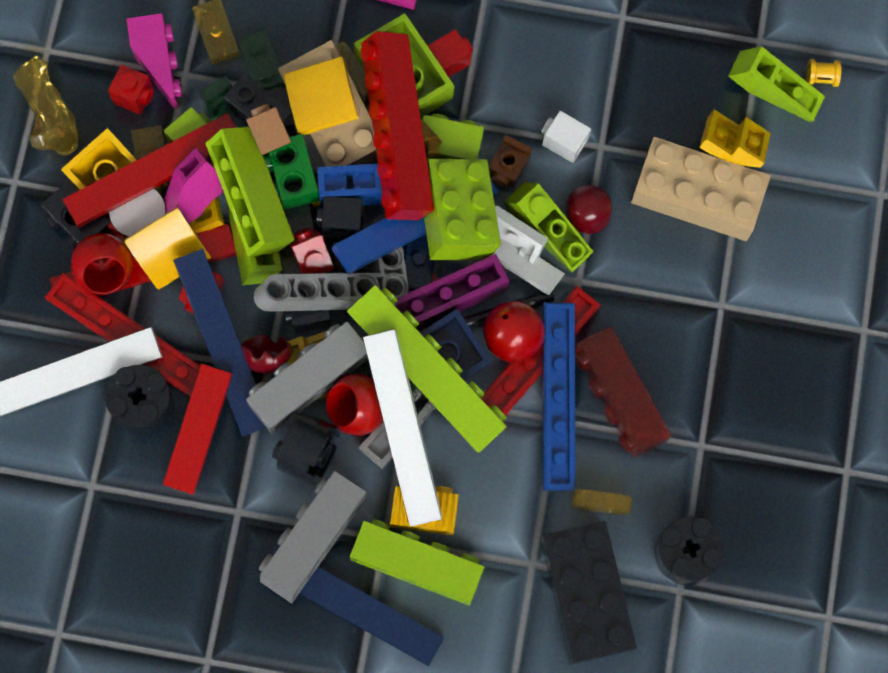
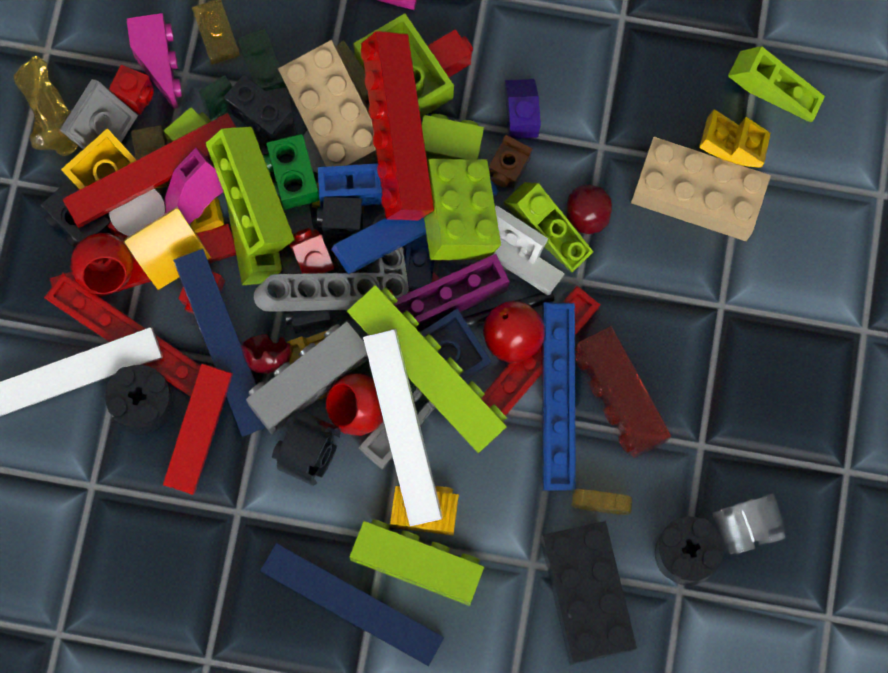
medium nougat brick [246,104,292,155] -> none
light grey brick [259,471,366,603] -> none
yellow slope [284,56,359,135] -> none
pearl gold bar [421,119,442,159] -> none
white brick [541,111,591,163] -> none
yellow bush [806,59,841,87] -> none
none -> light grey tile [60,79,138,149]
none -> dark purple slope [505,79,541,139]
none -> clear brick [712,493,786,554]

